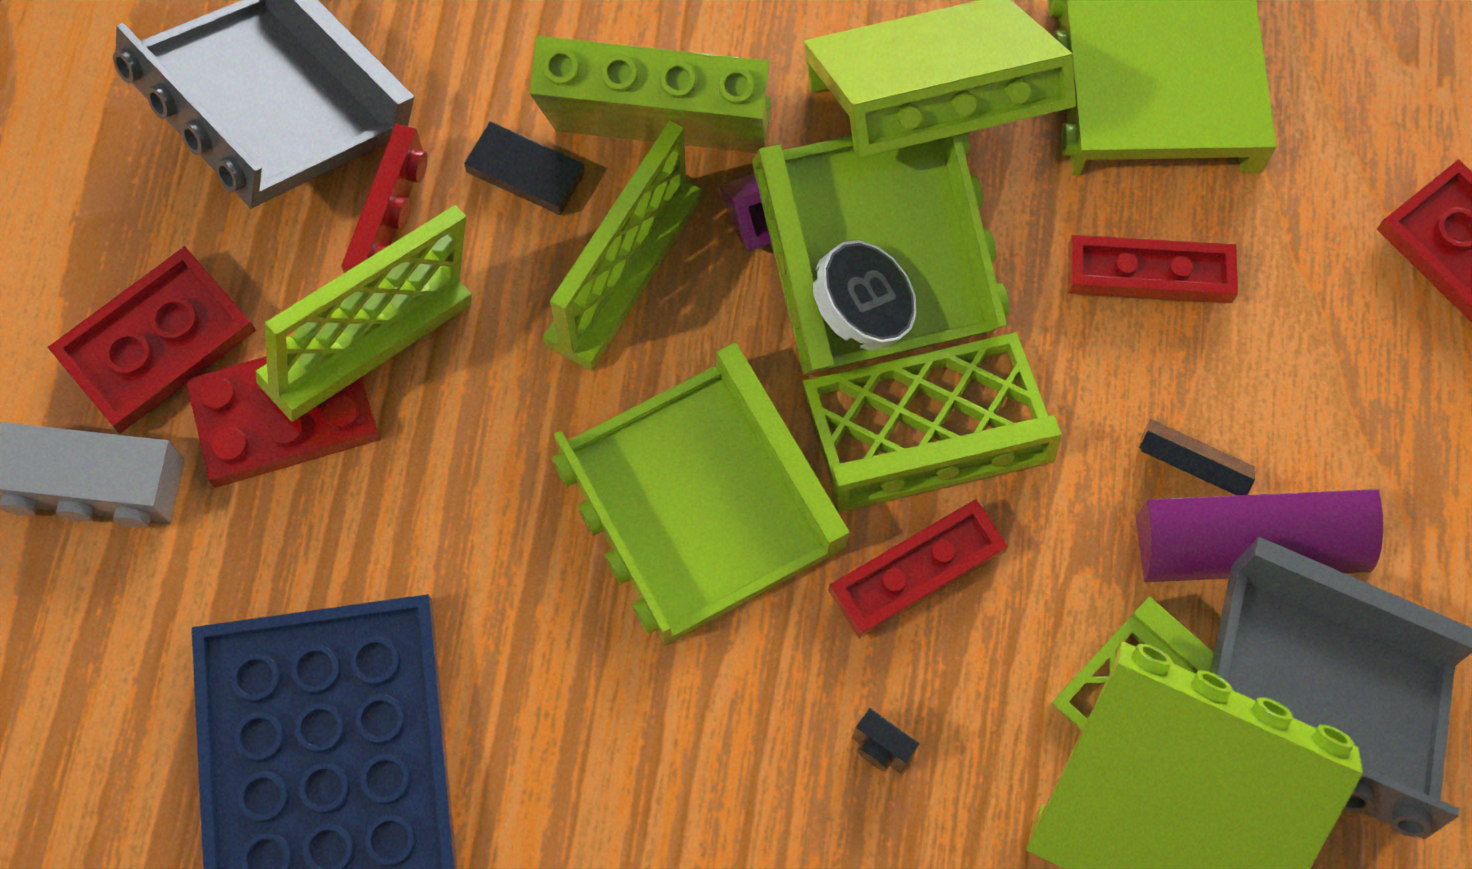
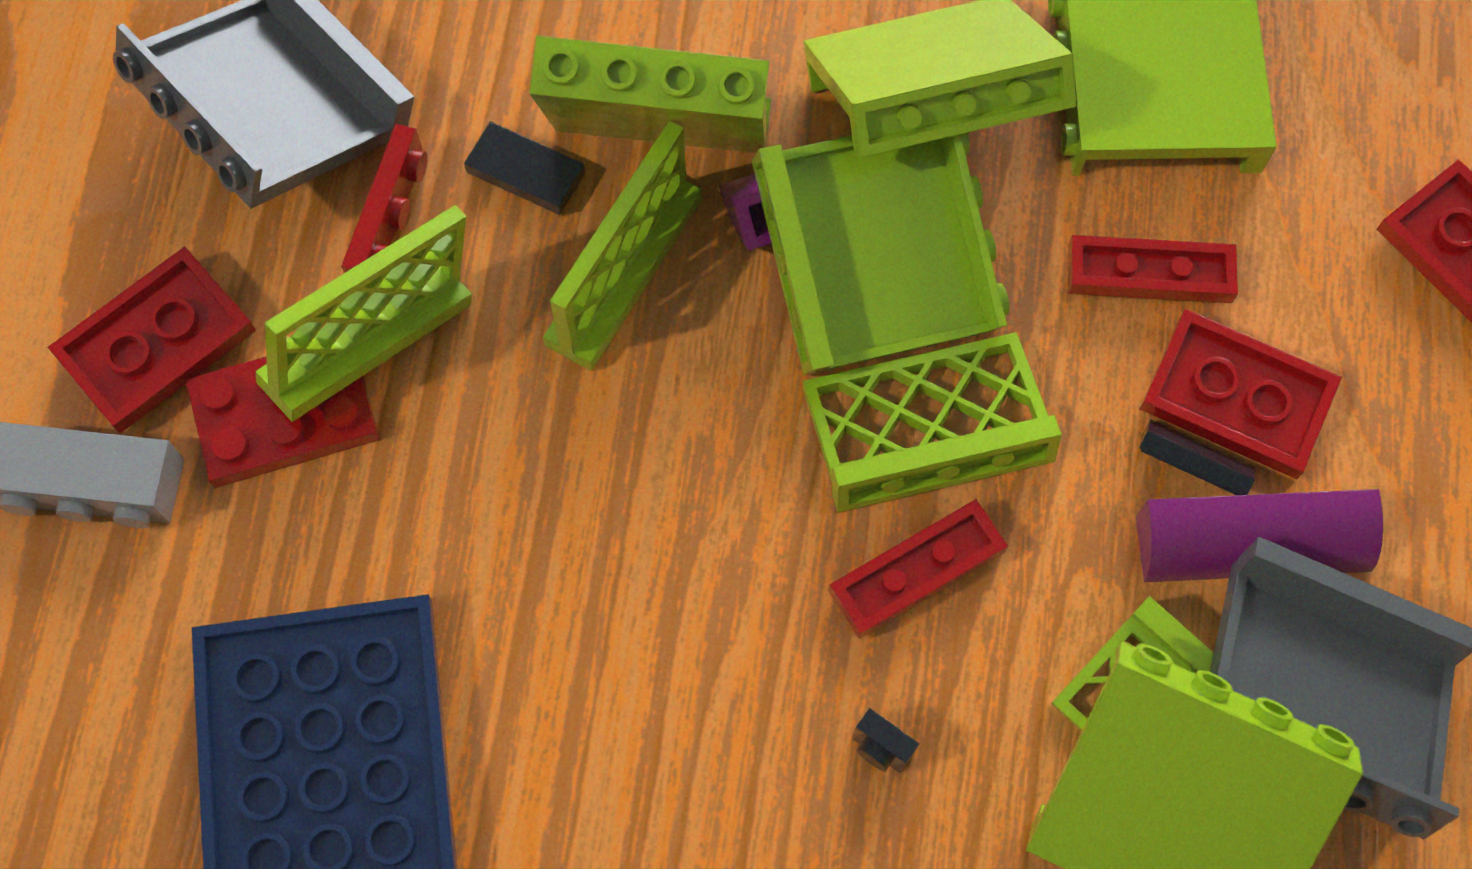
lime panel [551,342,850,646] -> none
tile [813,240,917,351] -> none
none -> red plate [1139,309,1342,479]

